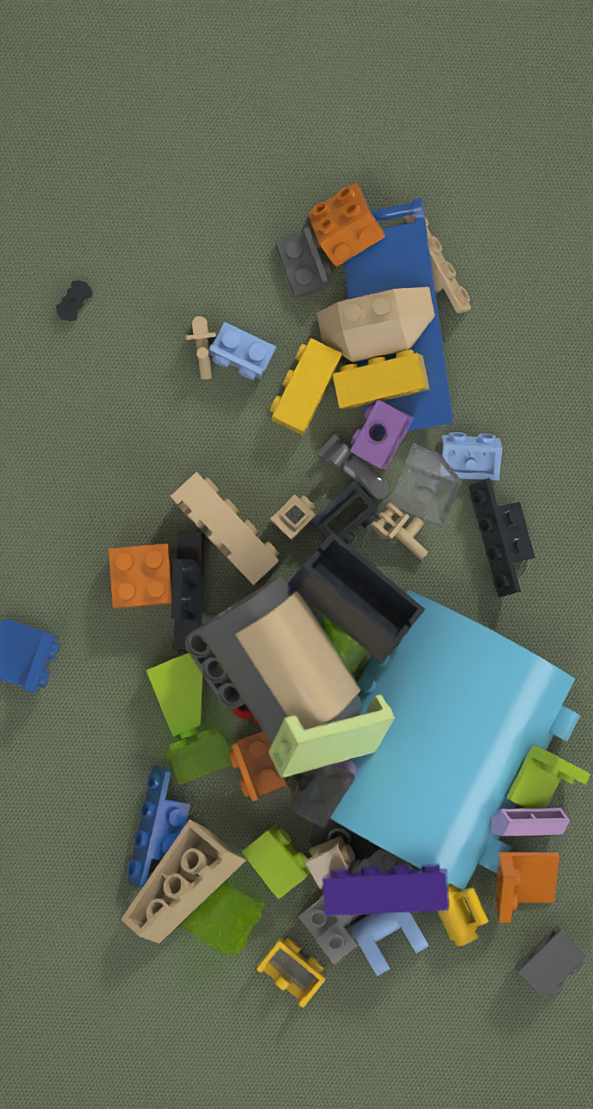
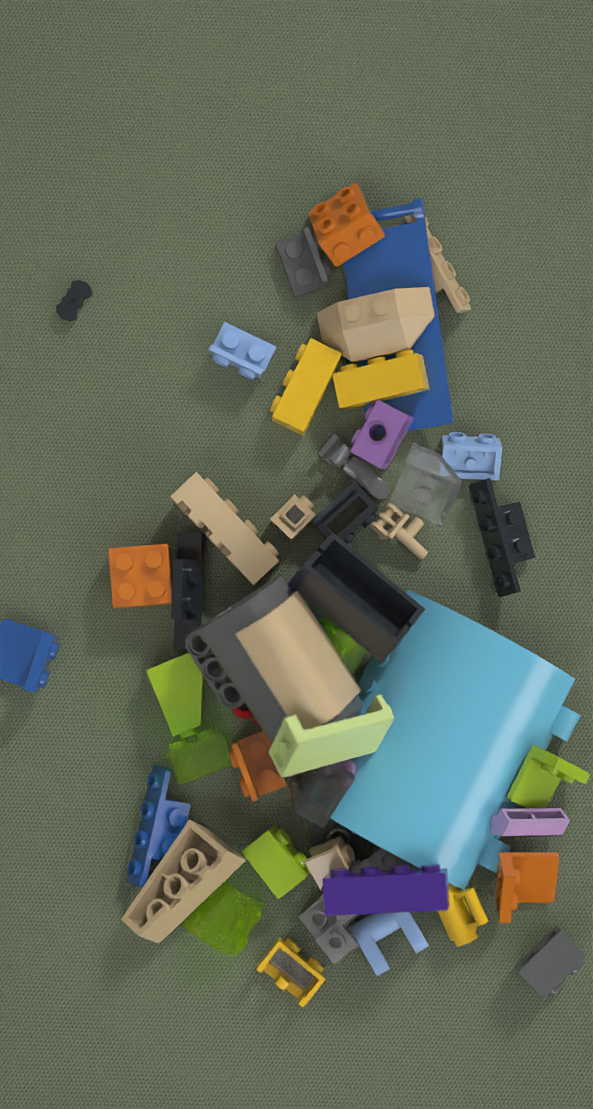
tan arm [186,316,216,380] -> none

